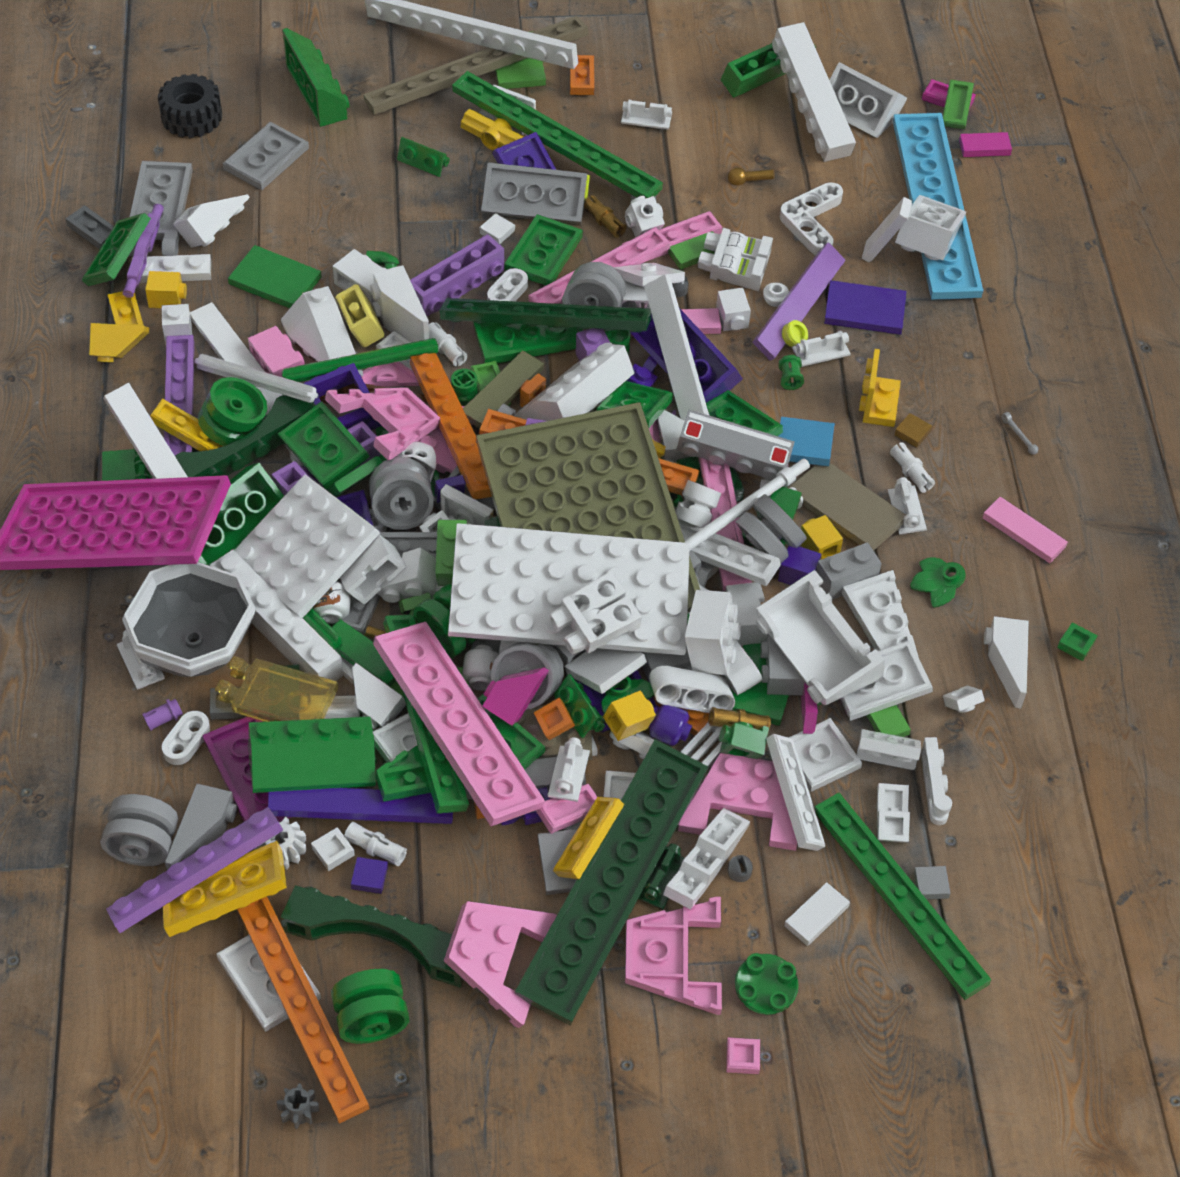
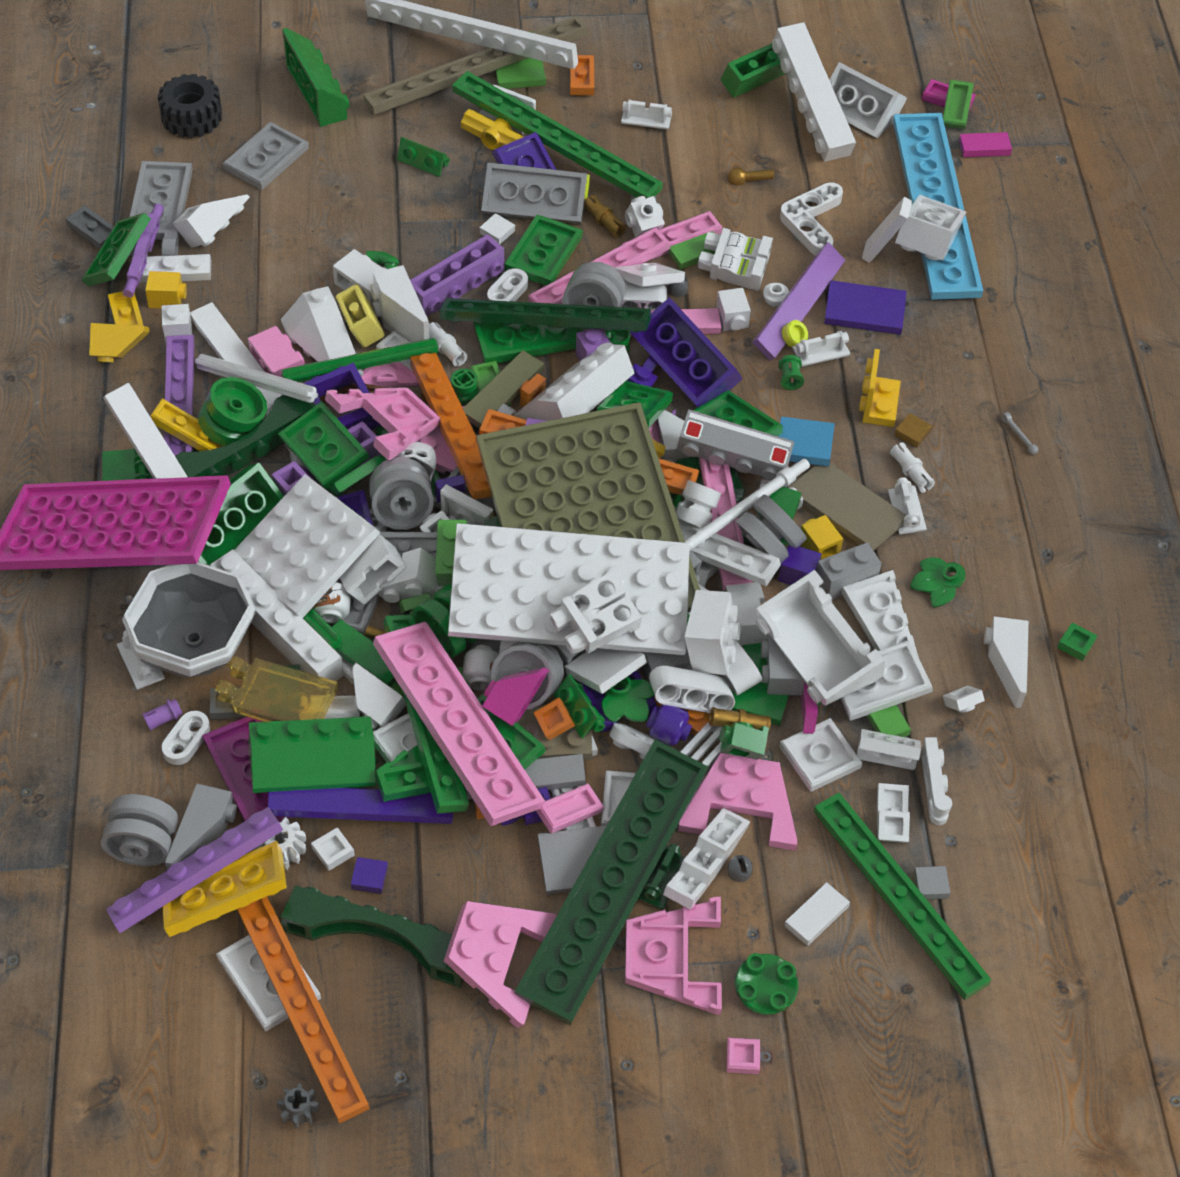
green tile [228,245,322,308] -> none
green wheel [331,969,410,1044] -> none
white pin [344,822,407,866] -> none
white hinge [548,737,590,802] -> none
yellow tile [553,797,624,879] -> none
yellow brick [603,690,656,741] -> none
white tile [644,274,709,421] -> none
white tile [766,734,825,851] -> none
bright pink tile [983,497,1068,564] -> none

